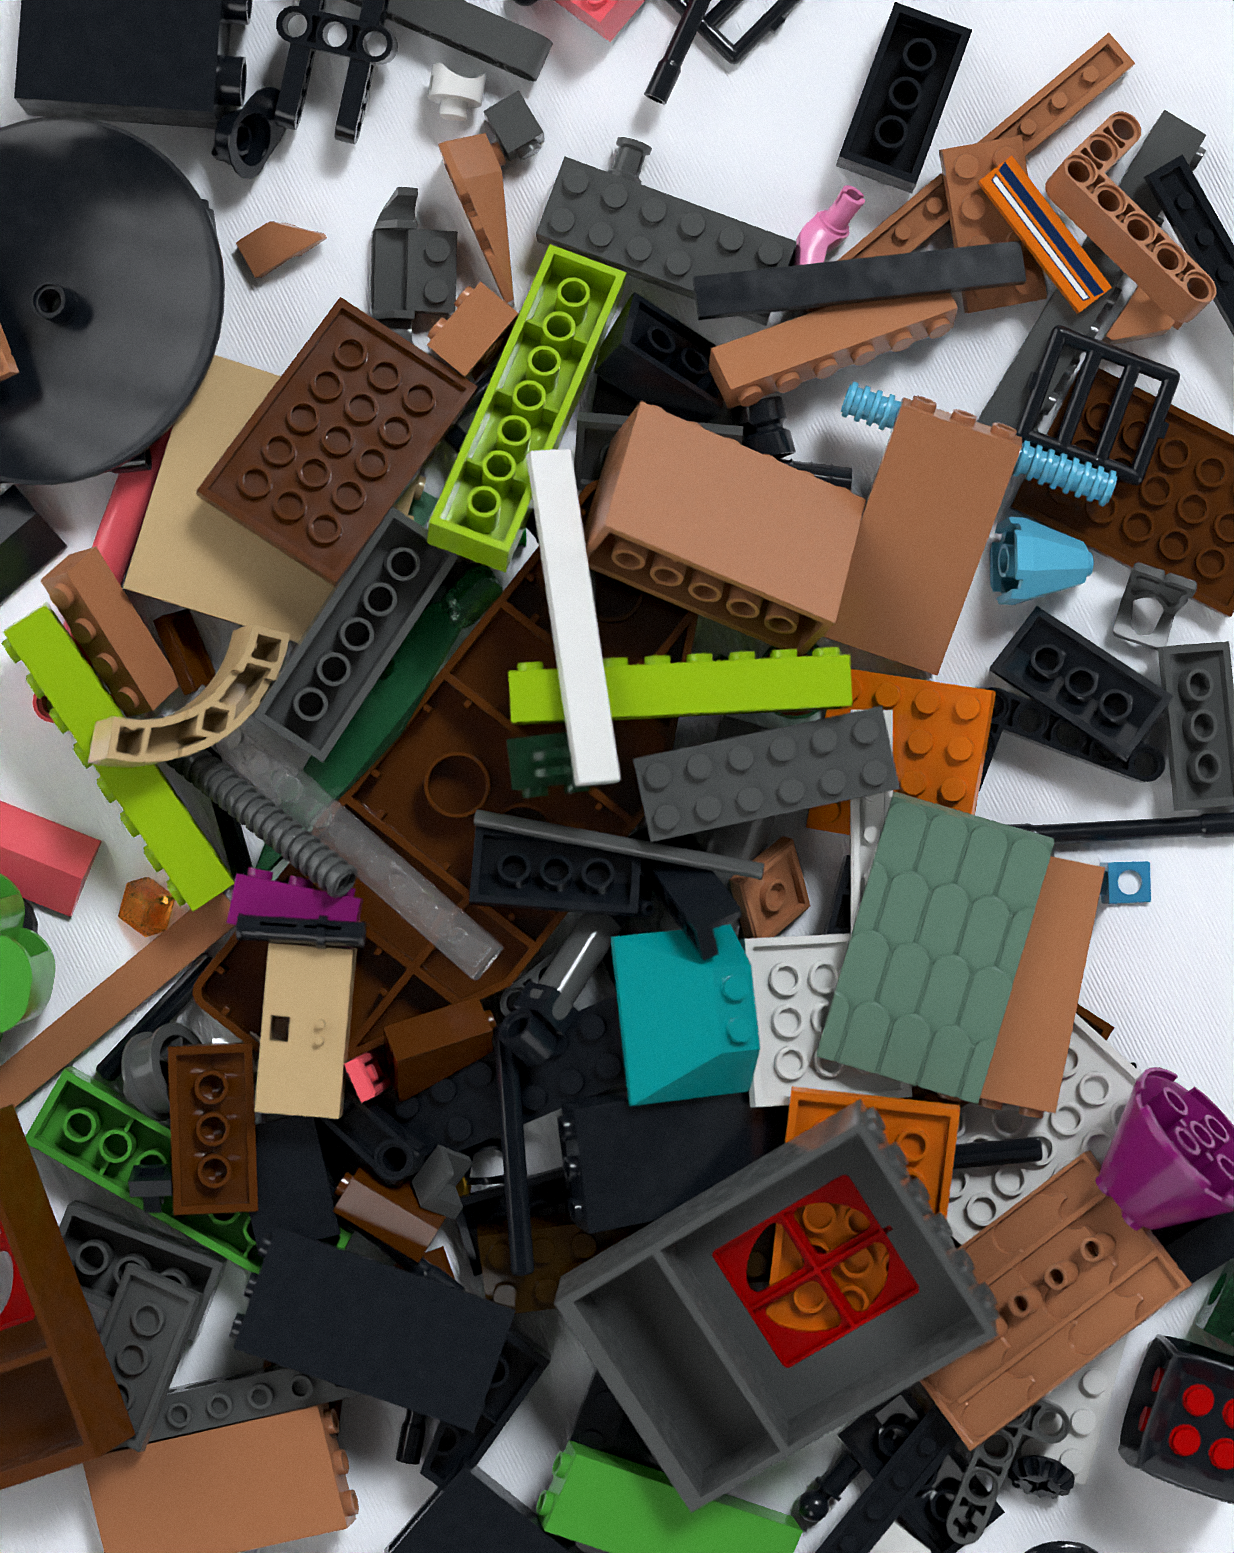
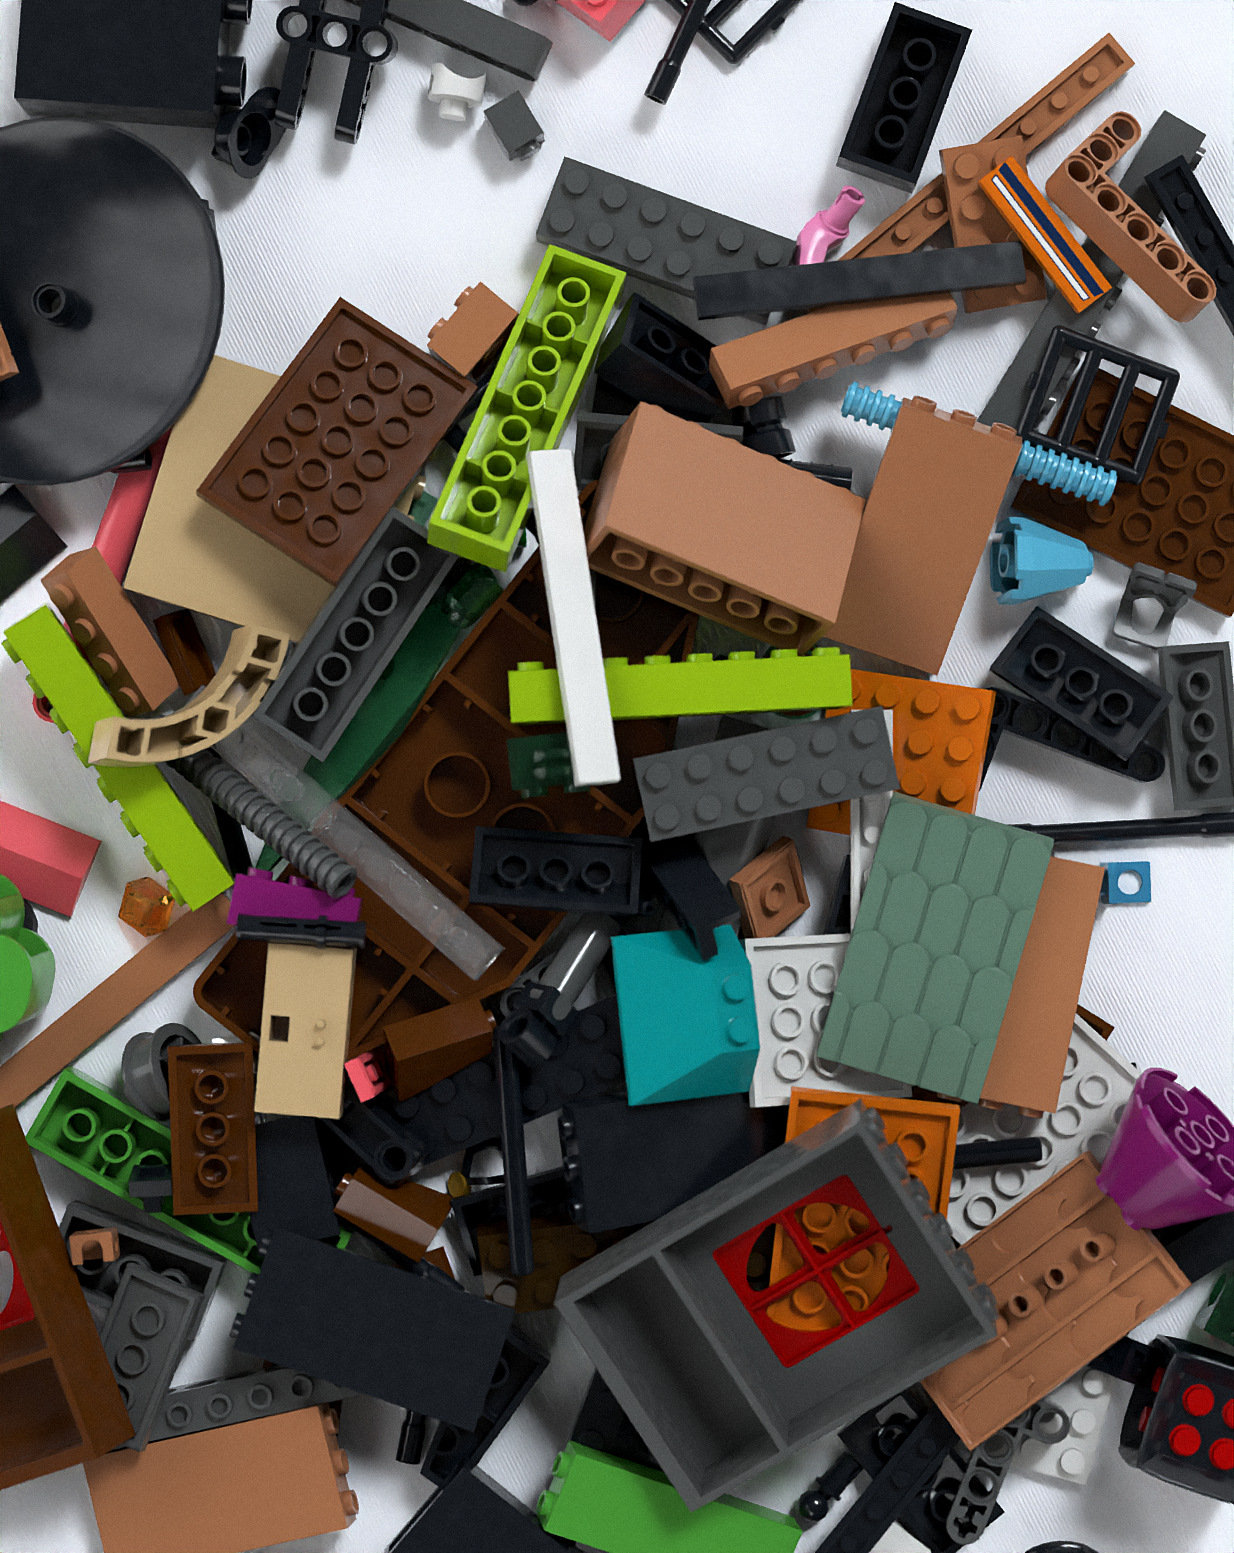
black axle [96,953,214,1082] -> none
nougat slope [236,221,327,278] -> none
dark grey plate [369,187,458,344] -> none
dark grey panel [411,1145,472,1219] -> none
nougat wedge [438,133,515,307] -> none
dark grey piece [474,809,765,880] -> none
dark grey bush [607,137,652,184] -> none
black gear [1007,1455,1075,1499] -> none
nougat slope [1101,286,1183,345] -> none
none -> nougat piece [69,1227,120,1265]
none -> black slope [1086,1336,1160,1388]

